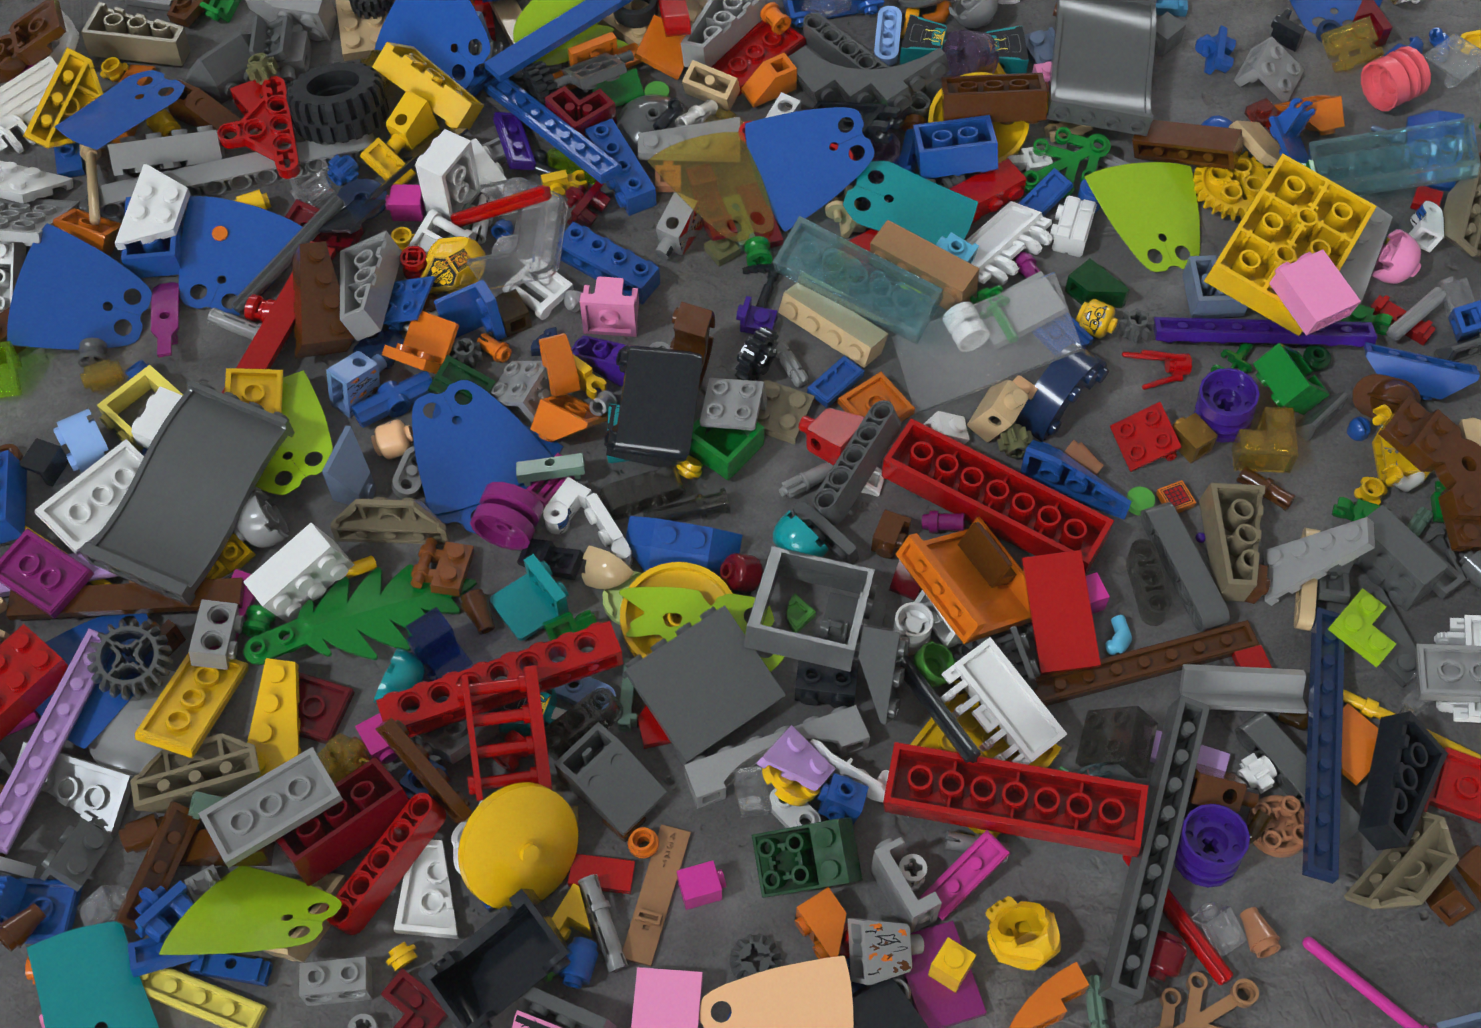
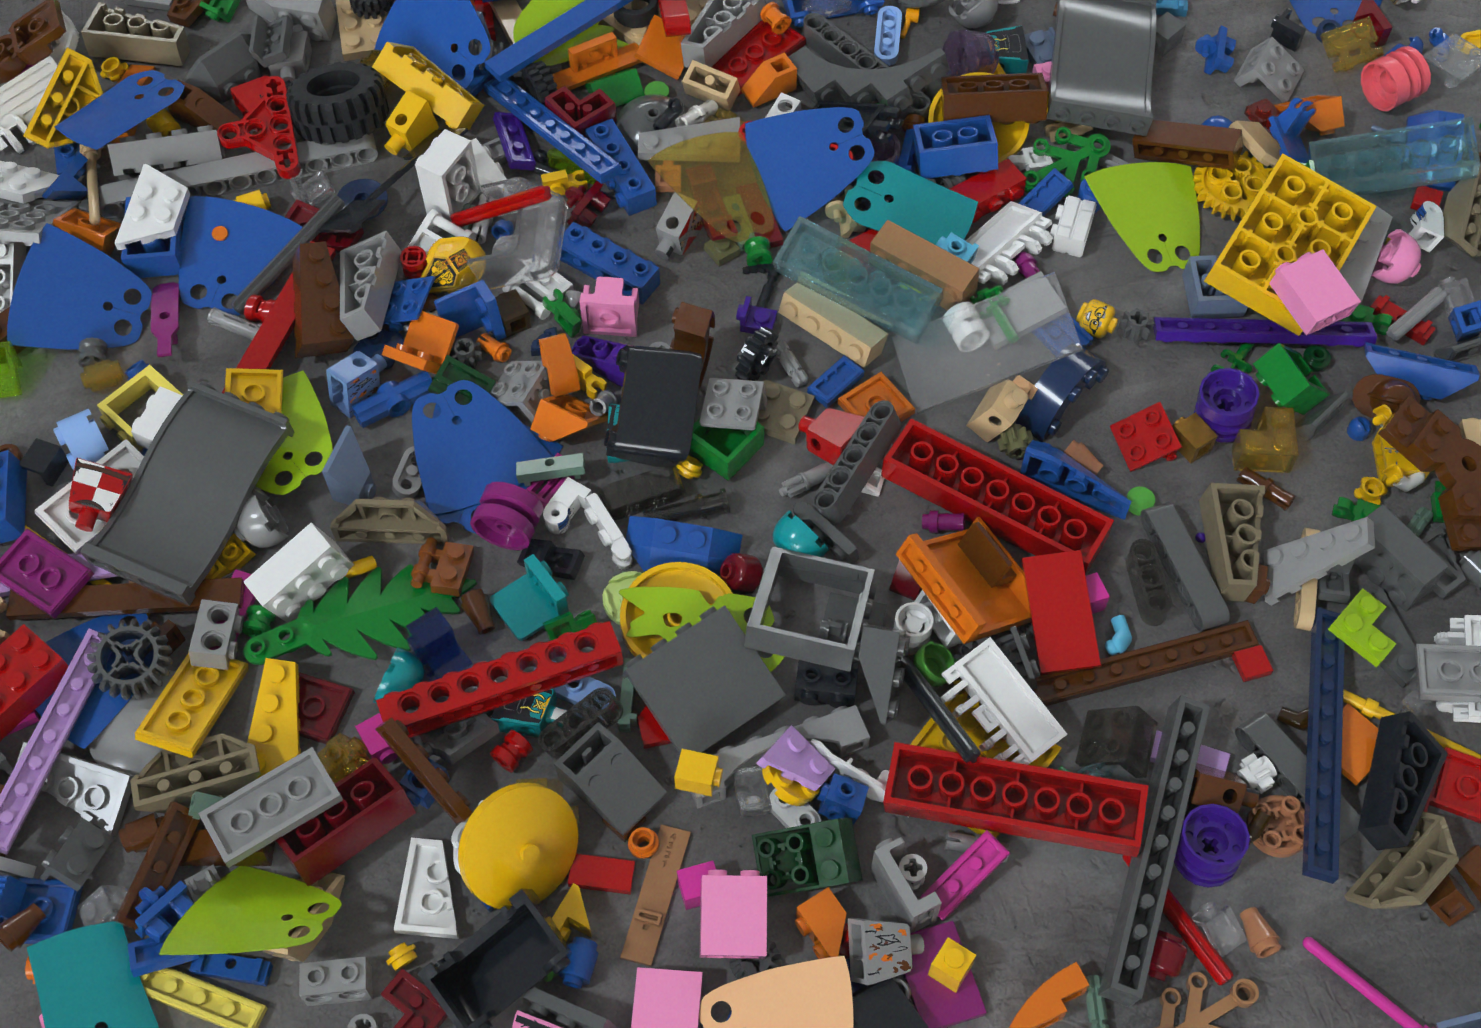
olive gear [245,53,278,85] -> none
red beam [326,793,446,935] -> none
blue gear [327,154,359,186] -> none
yellow plate [360,137,416,185] -> none
light nougat head [371,419,414,460] -> none
dark pink brick [385,184,425,222] -> none
yellow plate [391,227,415,251] -> none
red fence [456,665,552,801] -> none
dark grey plate [554,50,634,90] -> none
light grey pin [578,874,629,974] -> none
tan brick [582,546,634,589] -> none
bright green tile [787,593,816,633] -> none
reddish brown brick [871,509,912,558] -> none
torso [900,15,959,65] -> none
orange arm [922,0,952,24] -> none
white bracket [924,411,970,444] -> none
yellow helmet [985,896,1061,970] -> none
dark green slope [1065,258,1130,308] -> none
red plant [1122,350,1192,390] -> none
tile [1156,480,1196,513] -> none
light grey panel [1179,664,1308,714] -> none
none -> blue slope [42,153,88,200]
none -> torso [69,458,133,532]
none -> green plate [542,289,581,338]
none -> yellow brick [674,749,723,797]
none -> bright pink brick [700,870,767,959]

